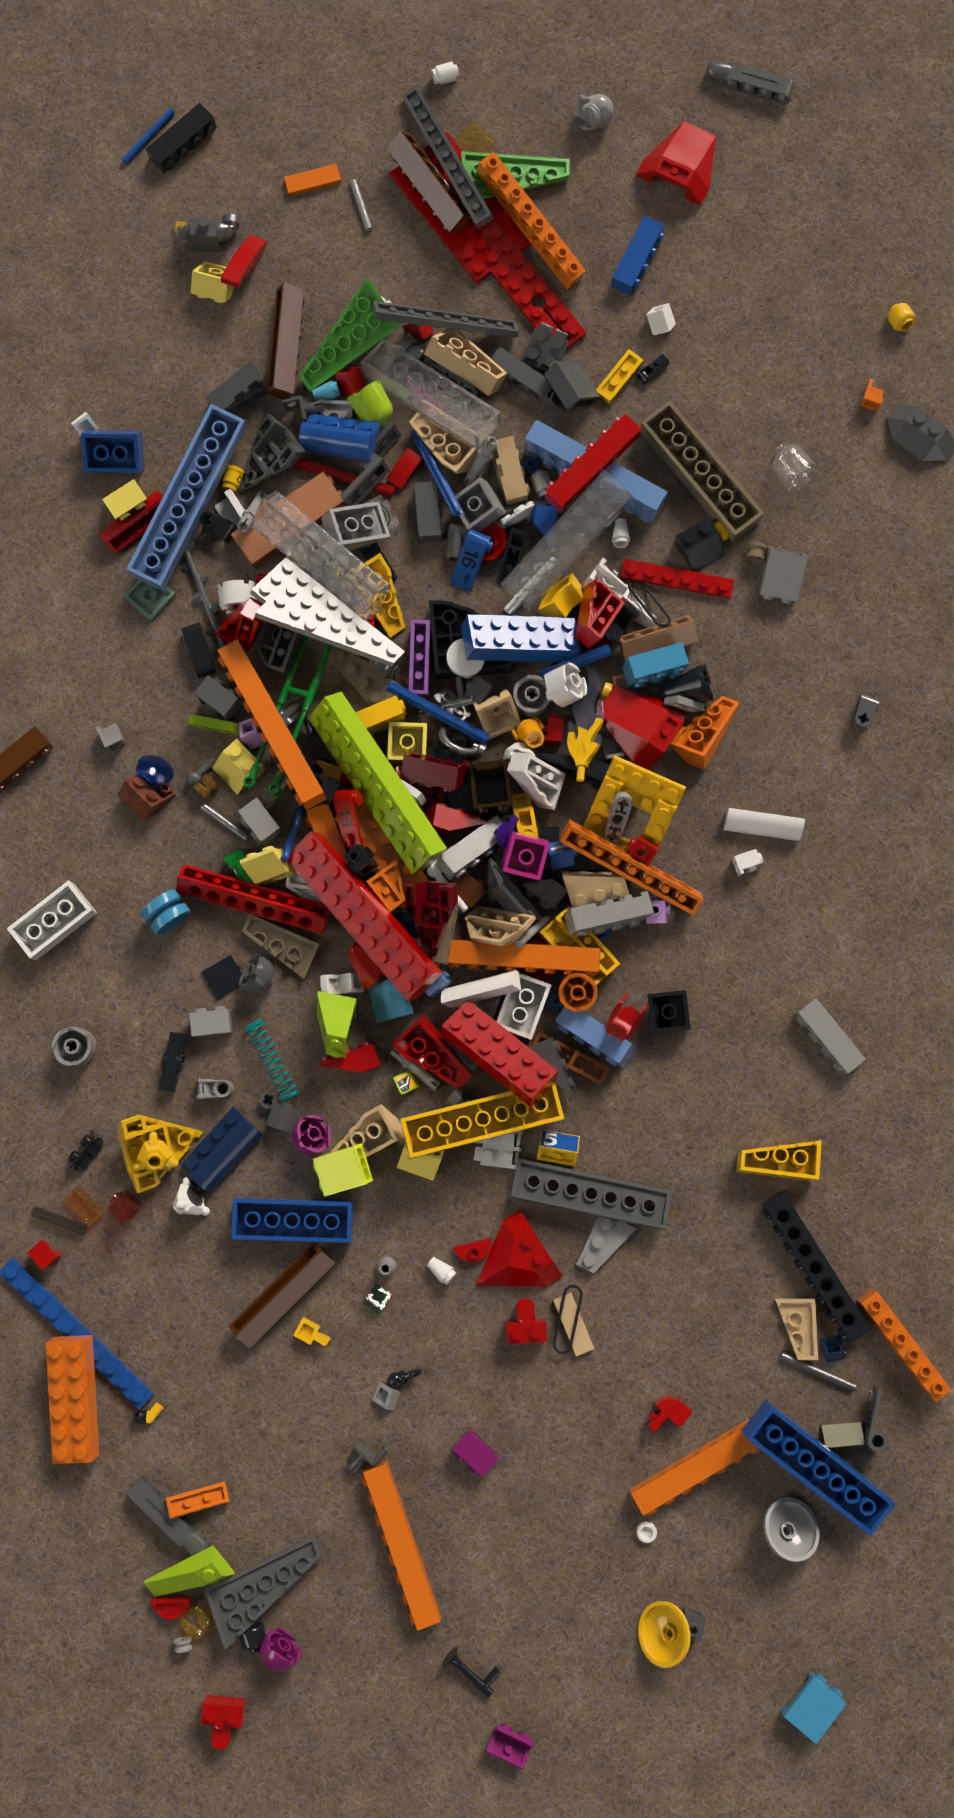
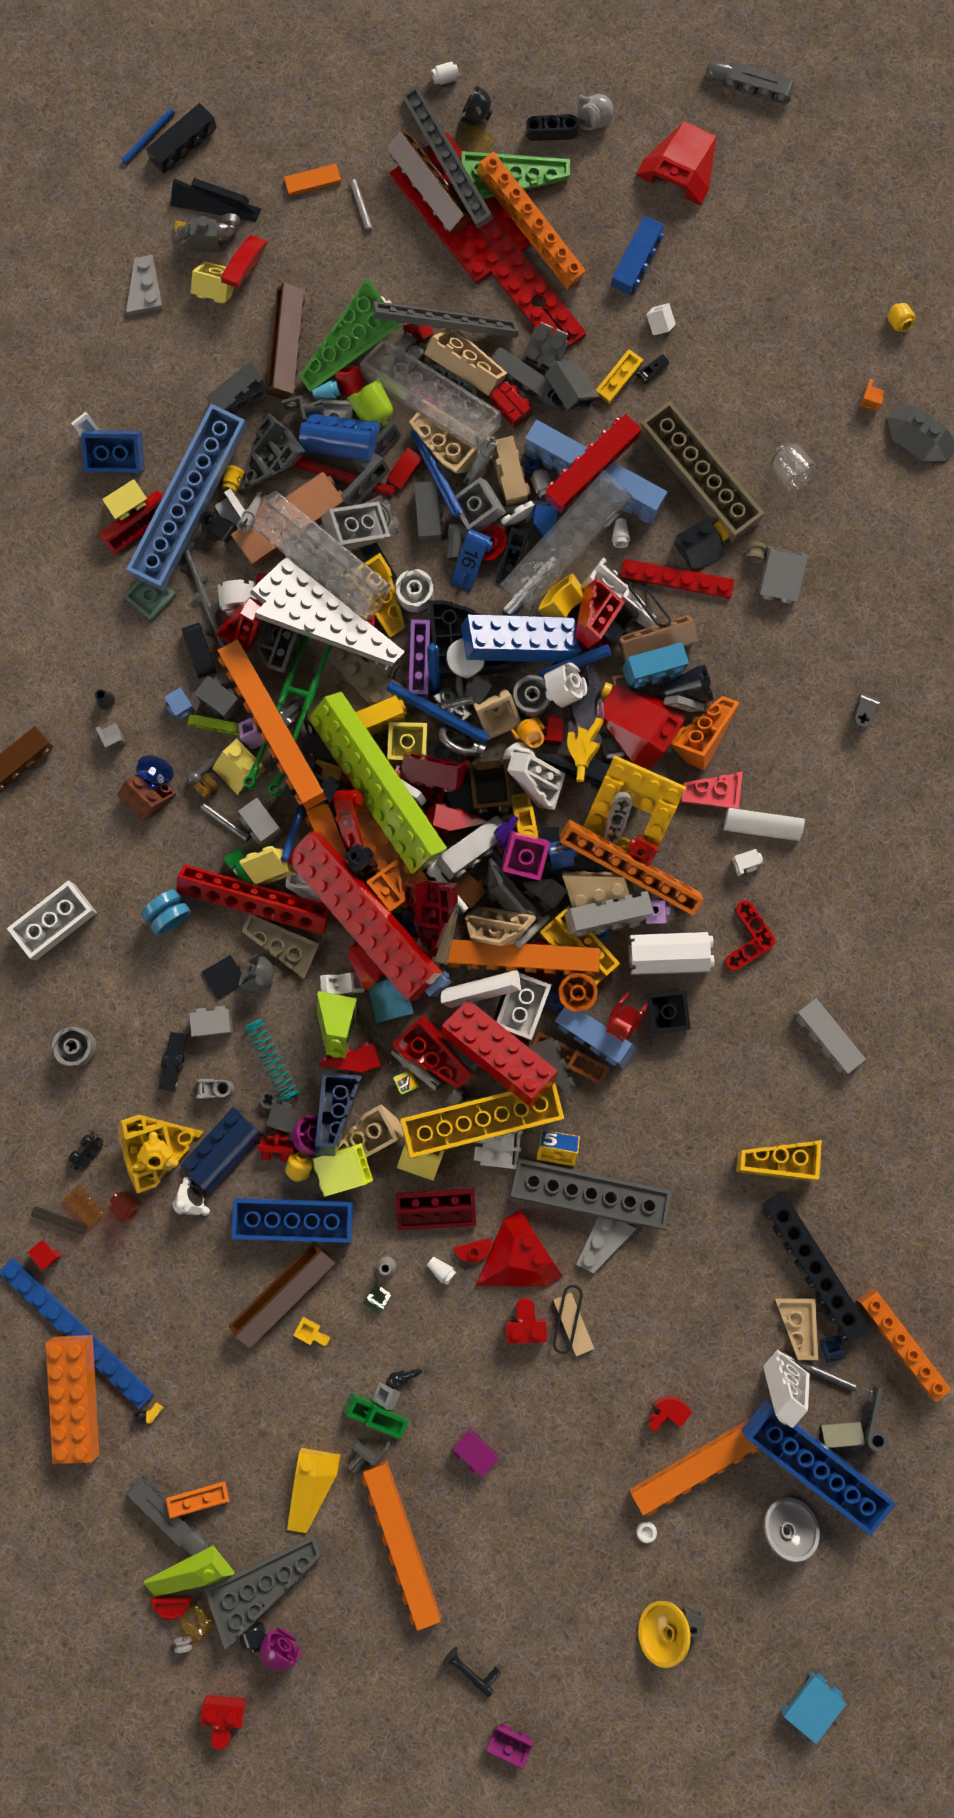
none -> black cone [95,689,115,709]
none -> light grey wing [126,255,163,315]
none -> medium blue brick [165,687,195,720]
none -> black wedge [170,178,261,222]
none -> red hips [258,1129,295,1162]
none -> yellow head [285,1152,313,1182]
none -> yellow wedge [287,1448,340,1533]
none -> dark blue wedge [315,1073,362,1156]
none -> green slope [343,1393,409,1439]
none -> dark red brick [395,1188,477,1231]
none -> white brick [396,569,434,613]
none -> blue axle [427,643,440,696]
none -> black cylinder [460,85,493,126]
none -> red brick [490,382,531,428]
none -> black beam [526,114,578,141]
none -> white brick [628,932,714,975]
none -> coral wing [681,771,743,809]
none -> red beam [725,900,775,971]
none -> white wedge [763,1349,810,1428]

